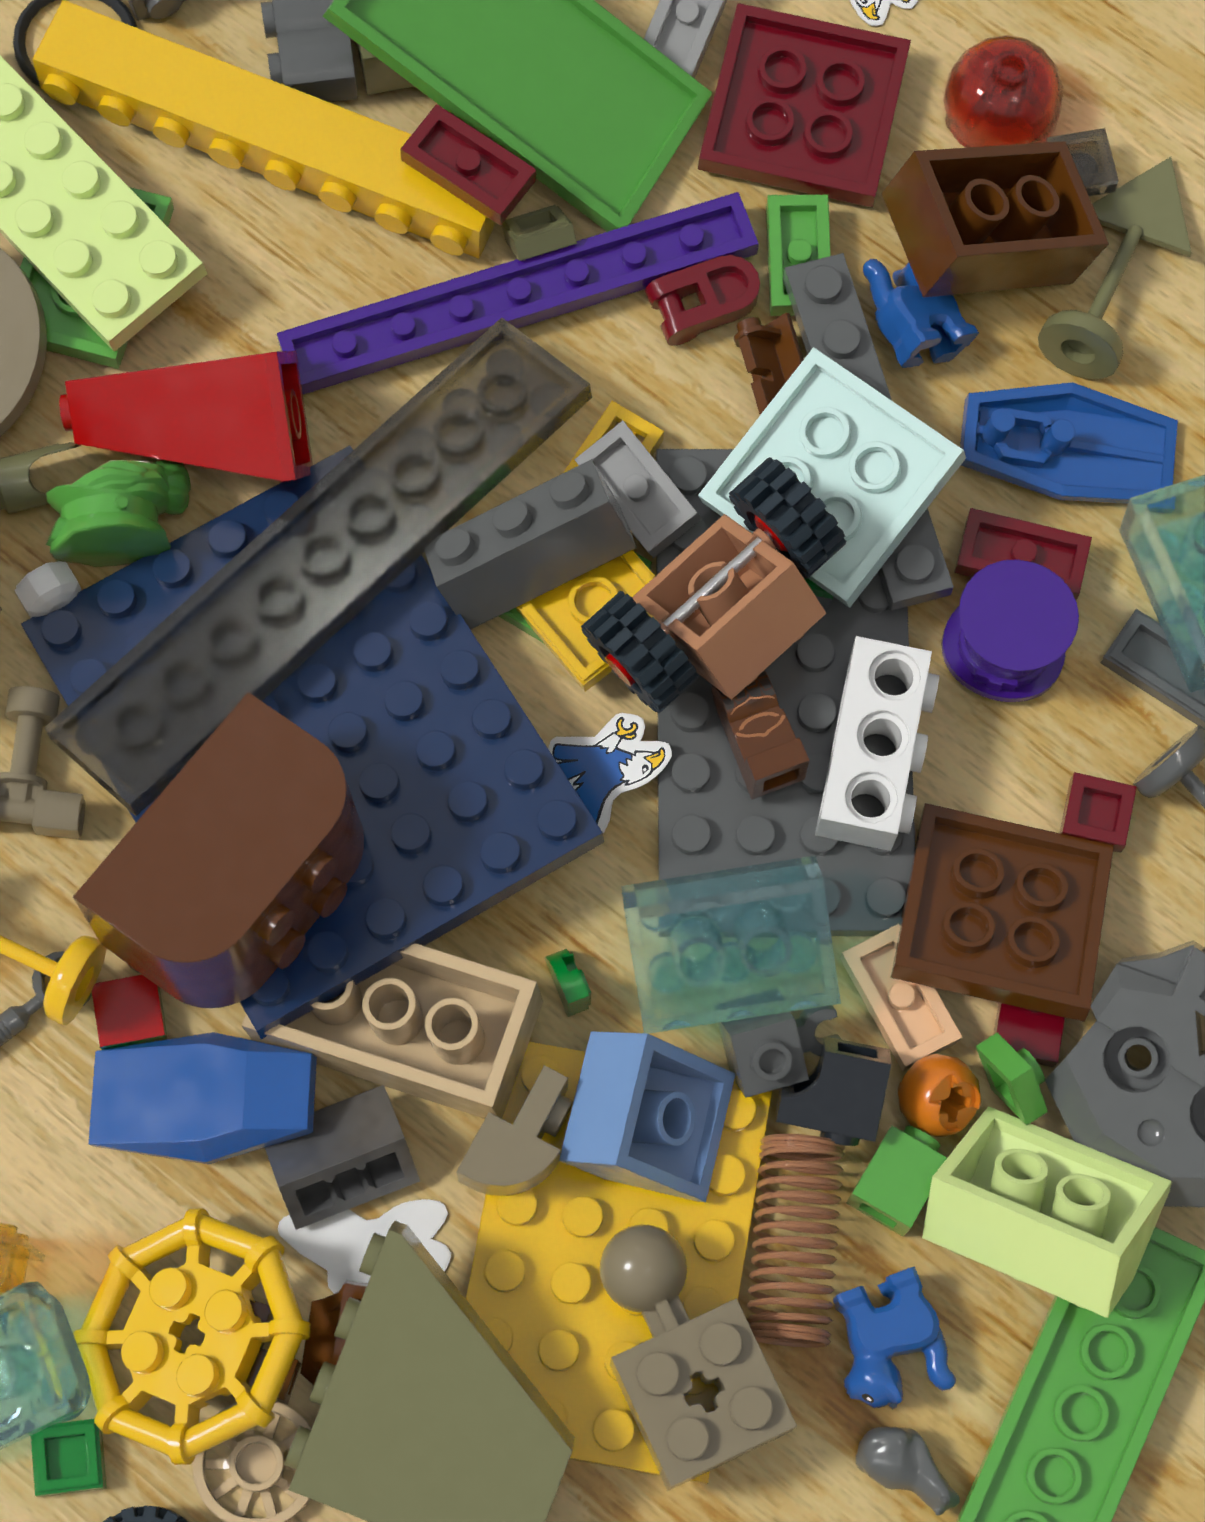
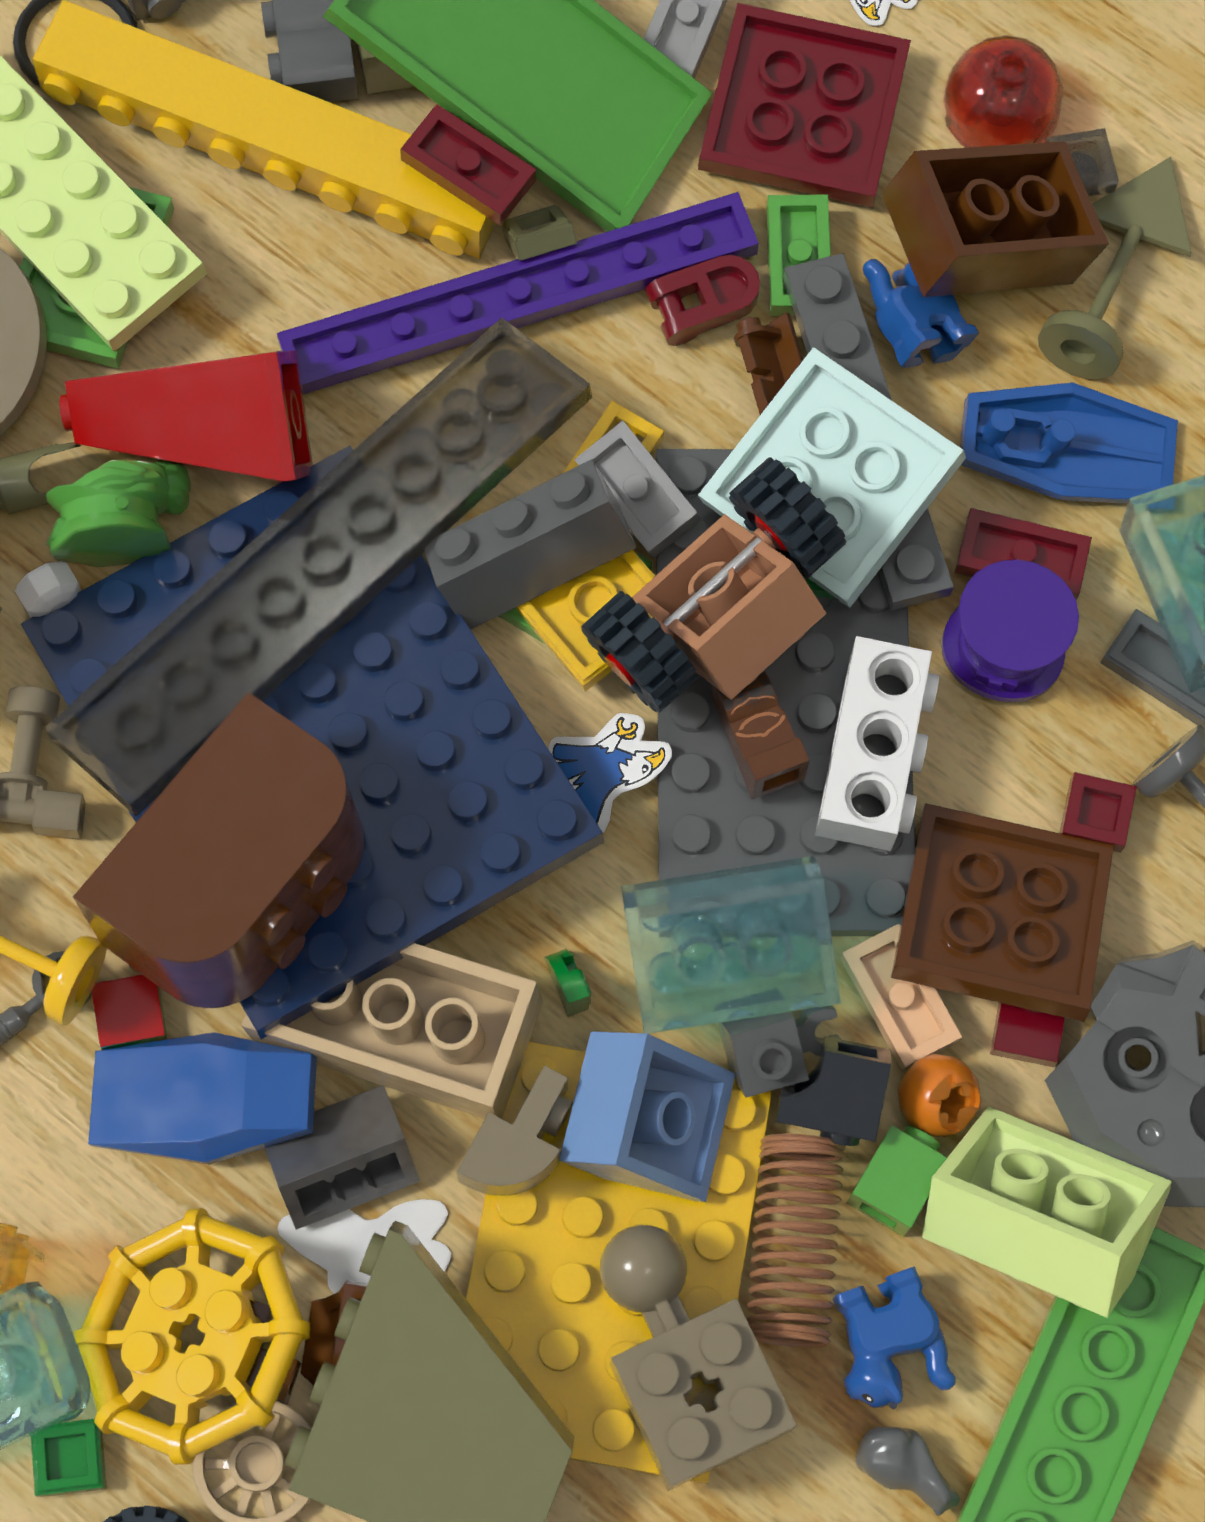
bright green plate [976,1033,1048,1126] -> none

